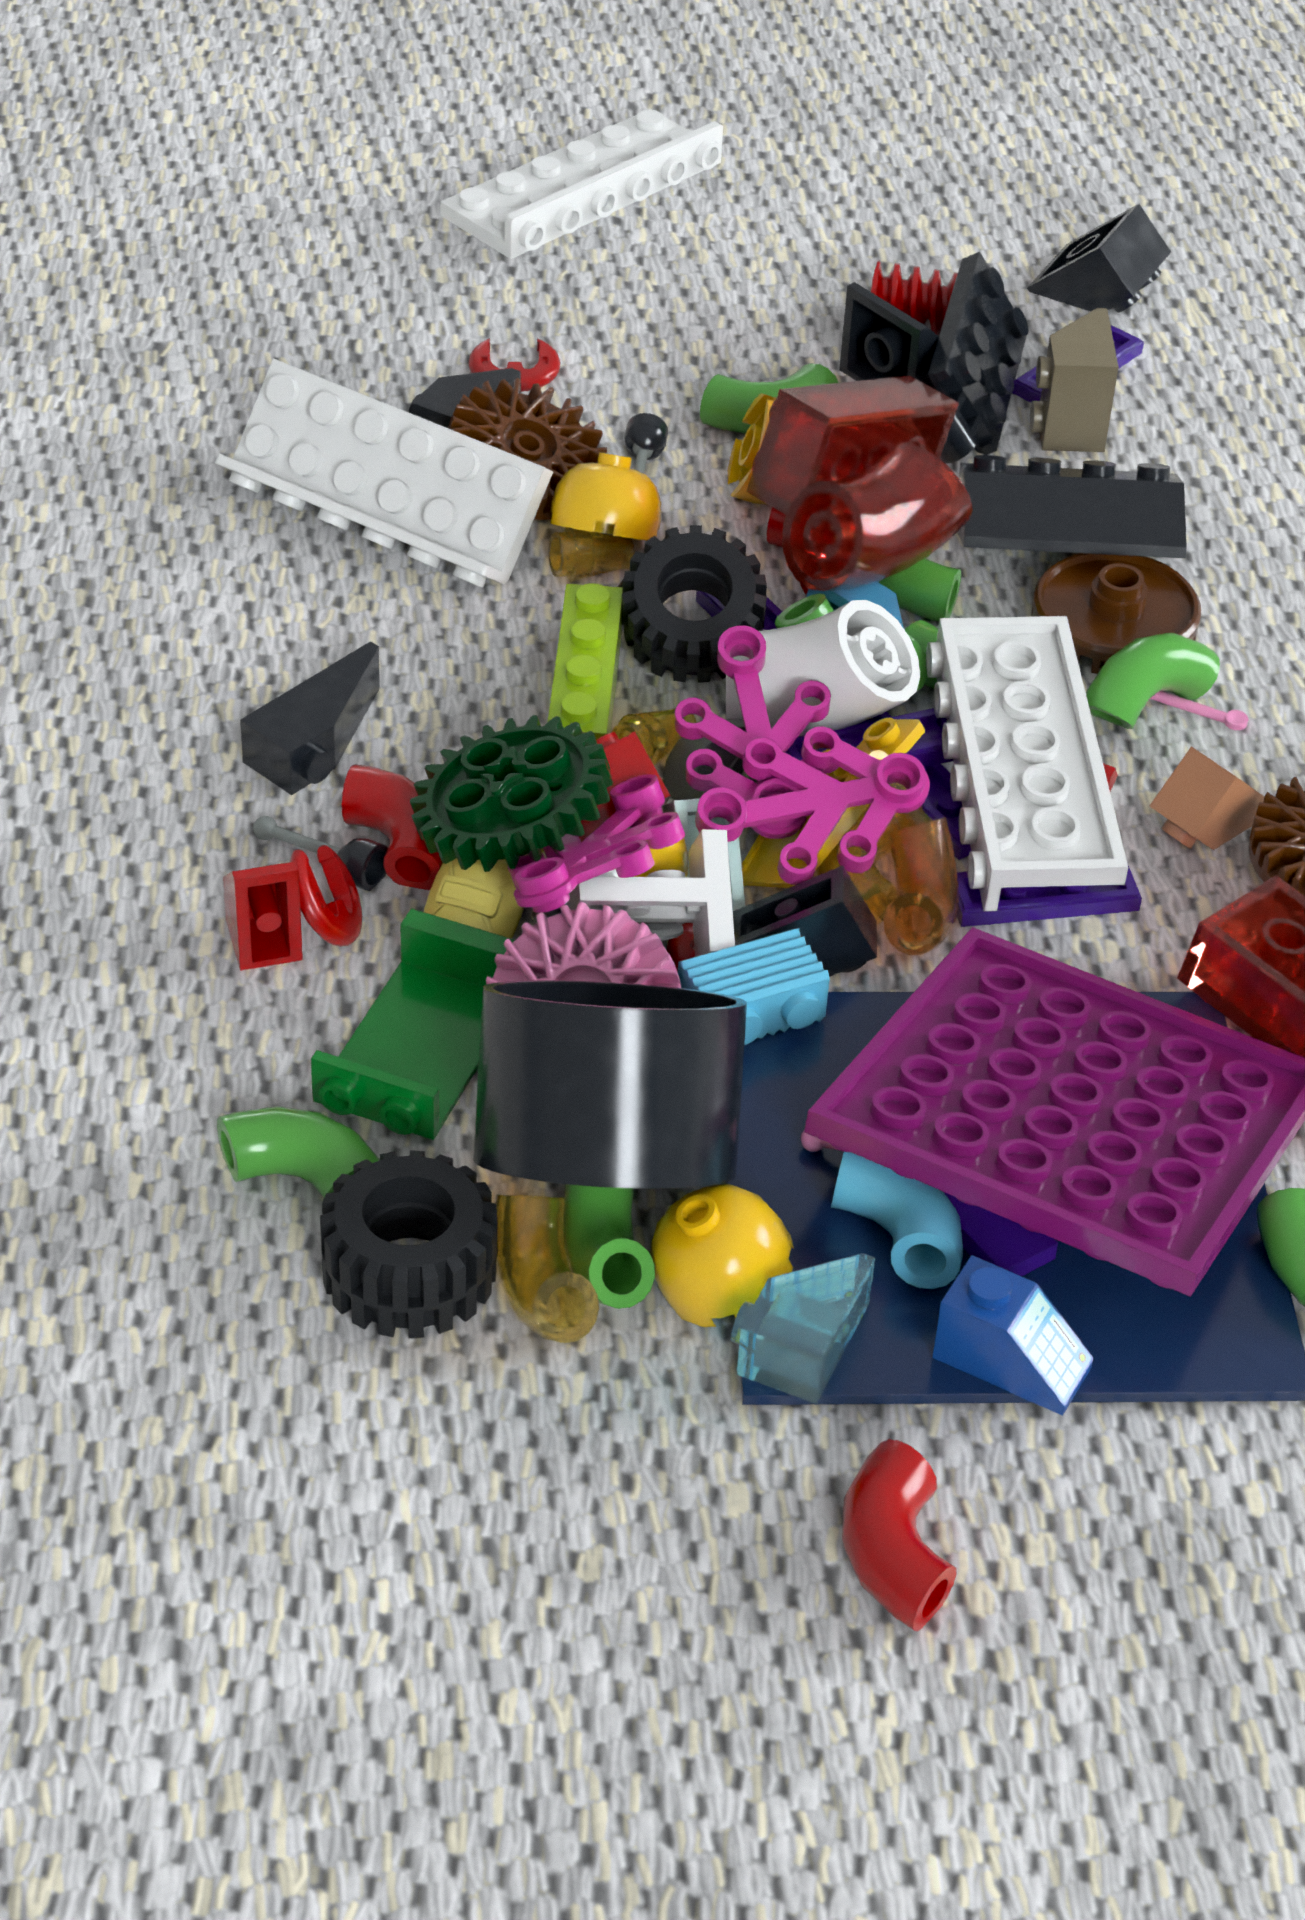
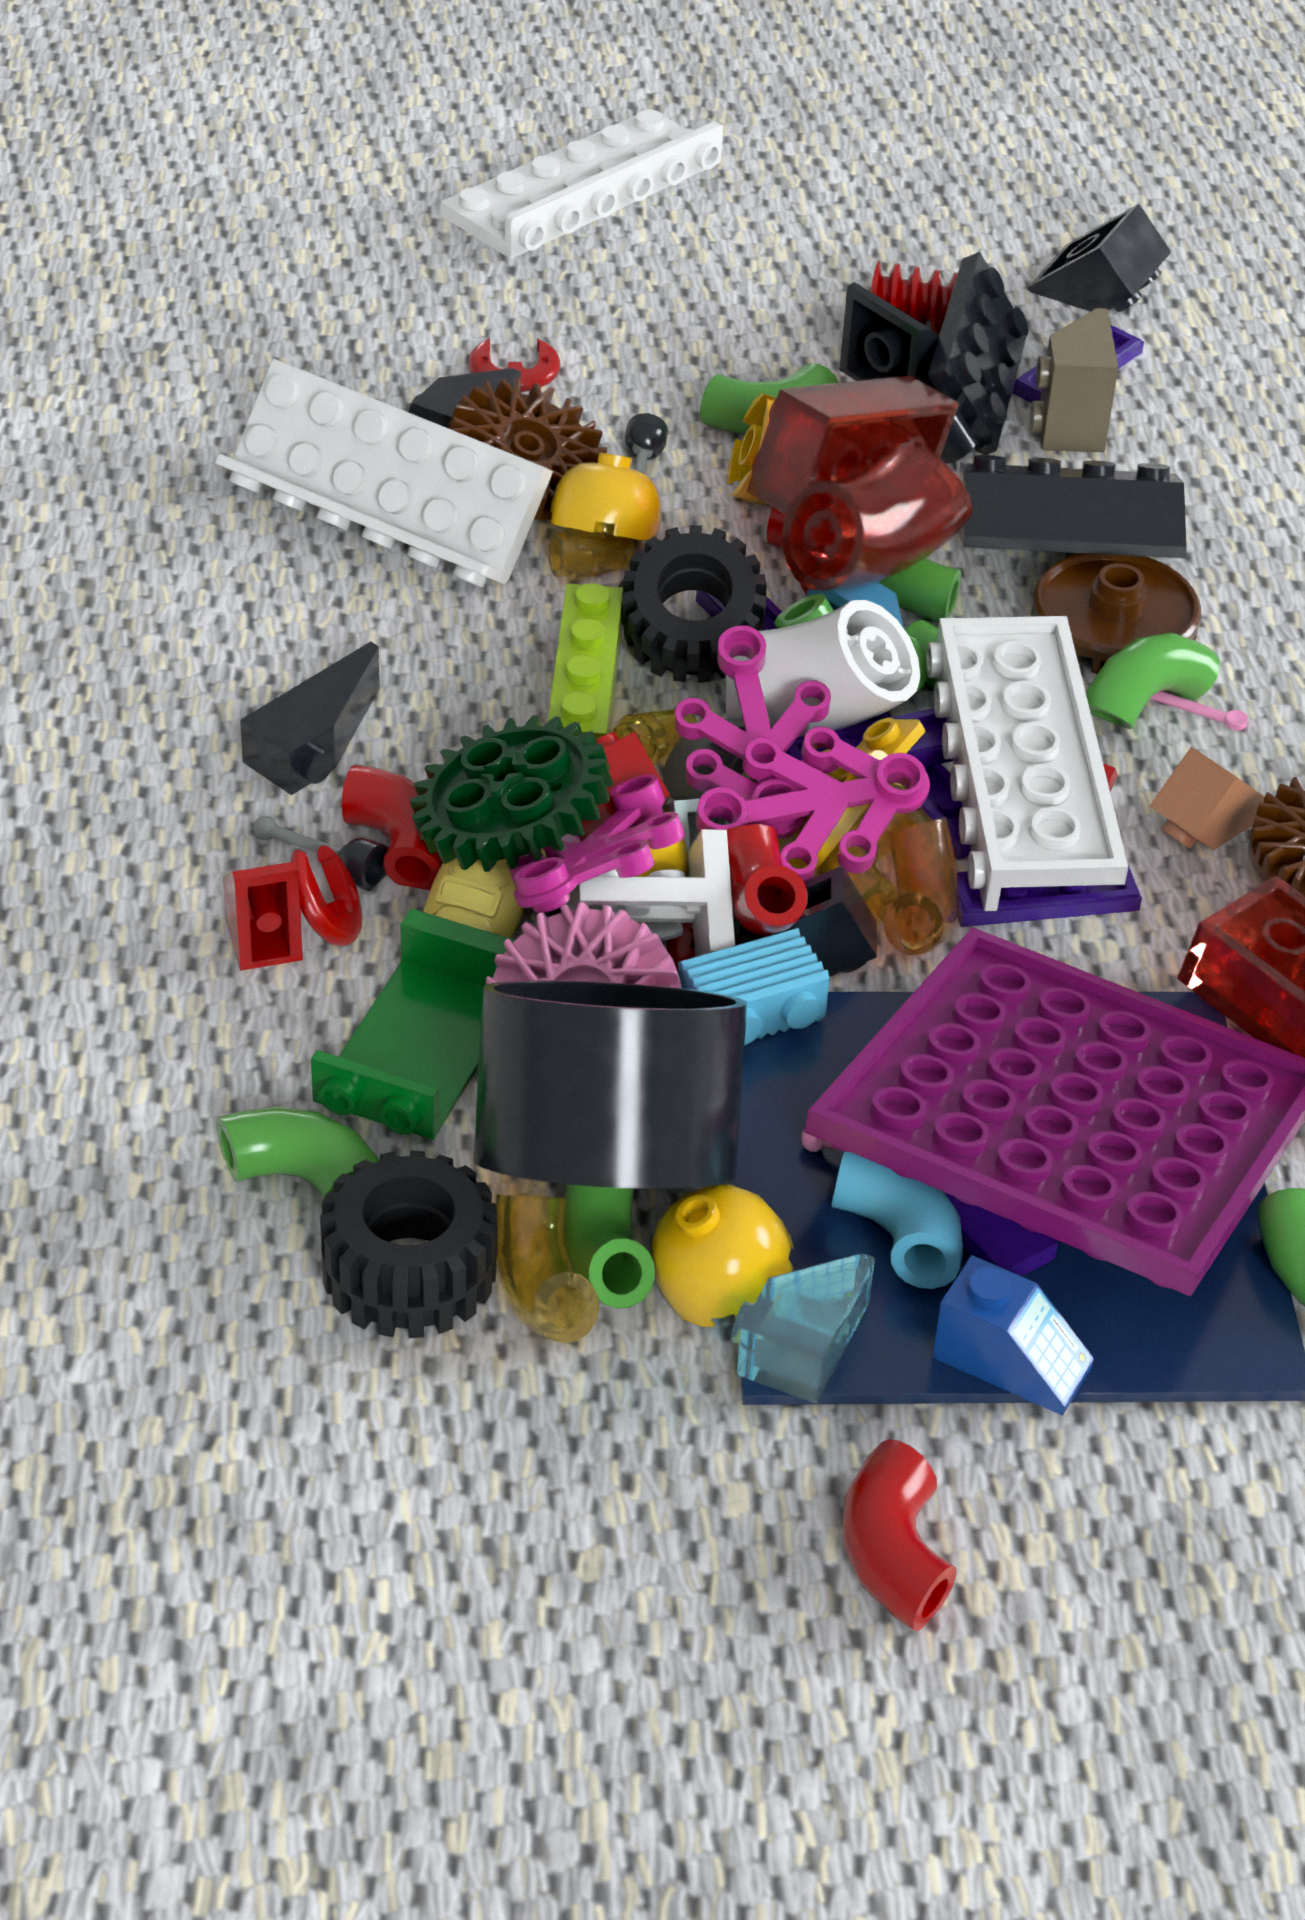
none -> red cylinder [727,824,808,937]

